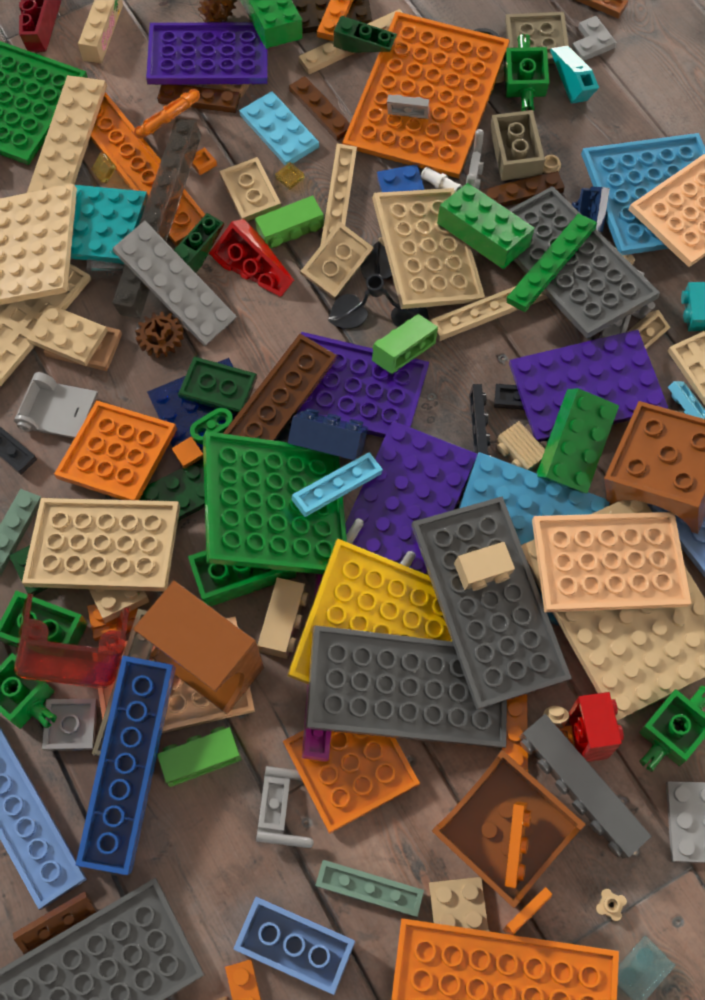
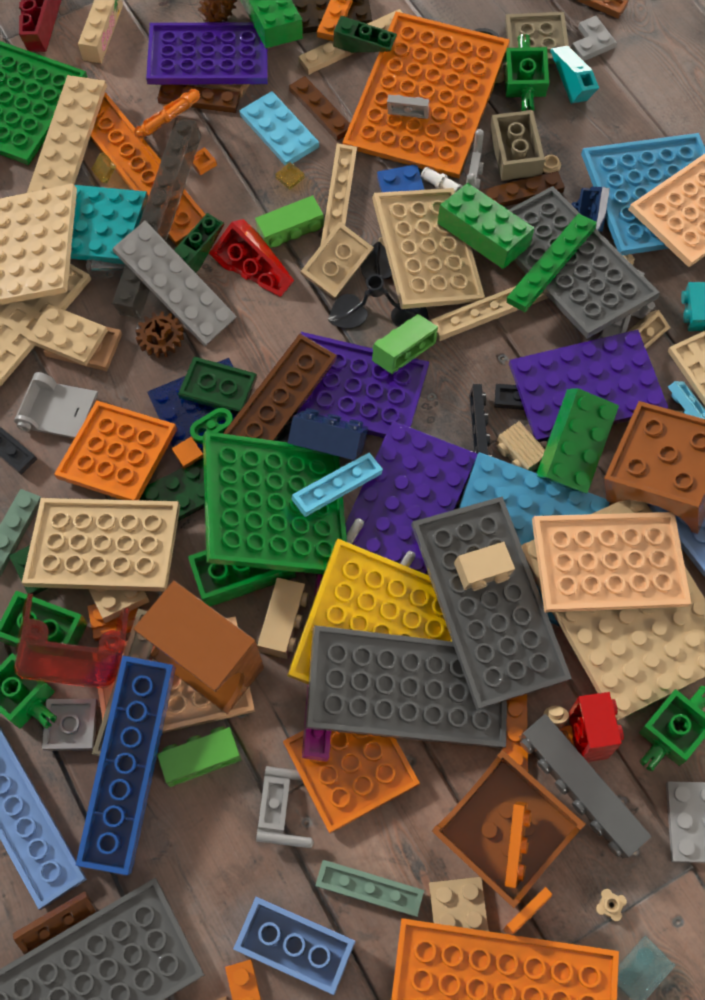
tan plate [219,157,282,222] -> none

